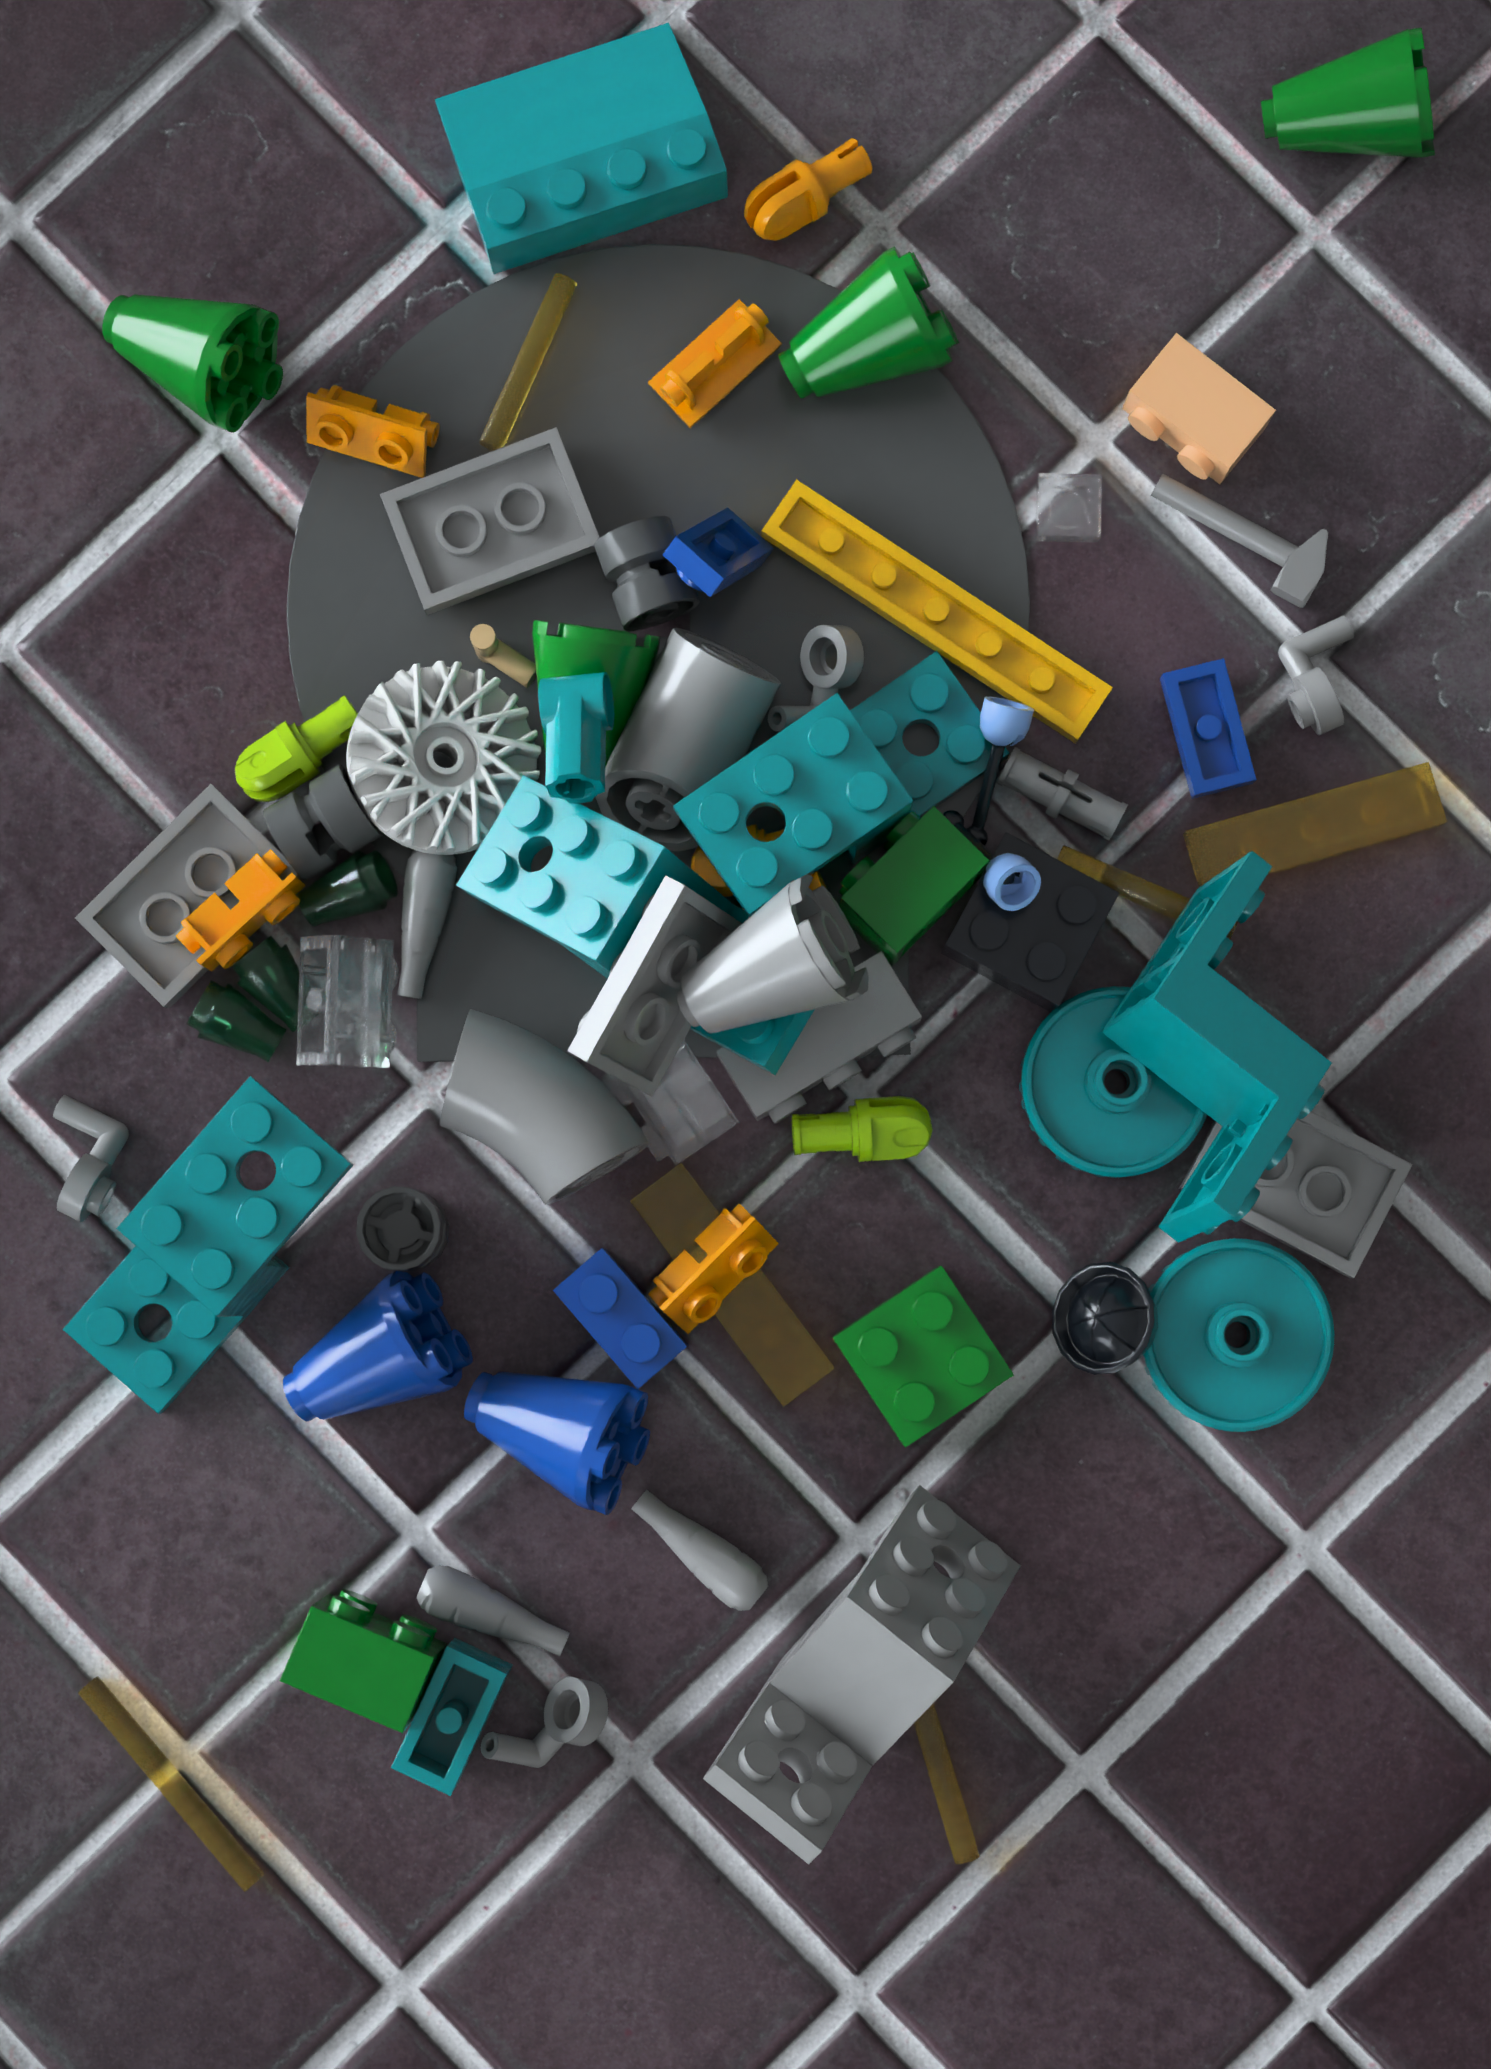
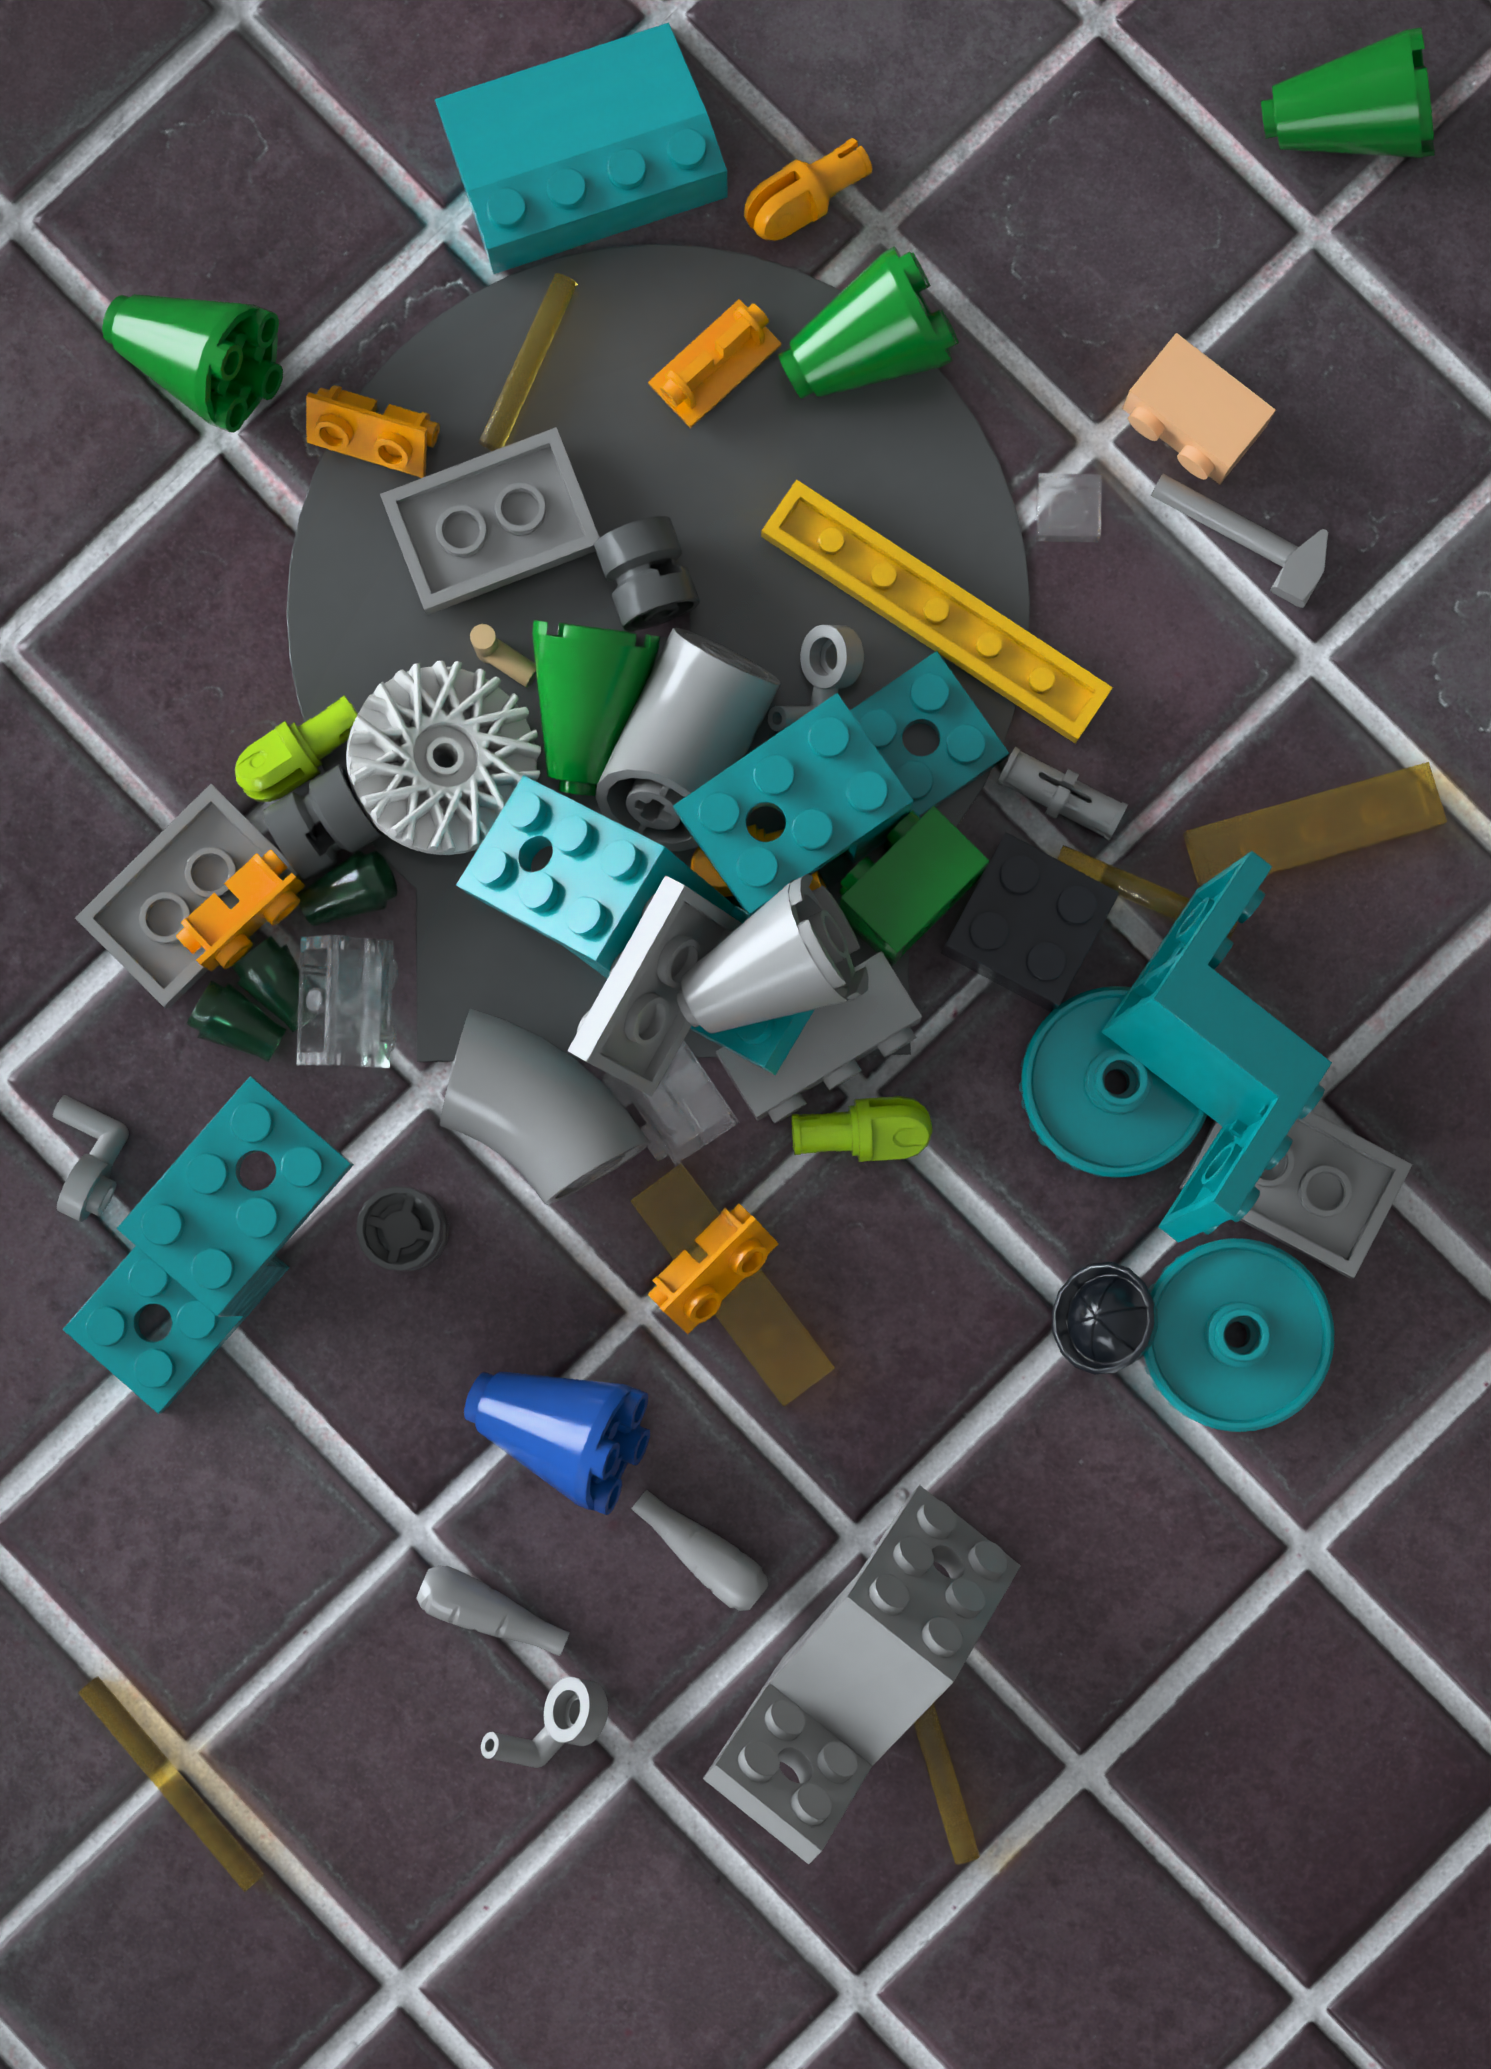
green brick [280,1589,447,1733] -> none
blue cone [283,1271,473,1421] -> none
teal brick [391,1638,513,1796] -> none
light grey piece [397,850,458,1000] -> none
teal piece [538,672,614,804] -> none
blue brick [553,1248,689,1389] -> none
blue plate [663,507,774,597] -> none
green brick [831,1266,1014,1448] -> none
light blue hinge [943,810,1041,911] -> none
light blue hinge [967,697,1034,846] -> none
blue plate [1160,658,1257,799] -> none
light grey plate [1278,615,1354,735] -> none

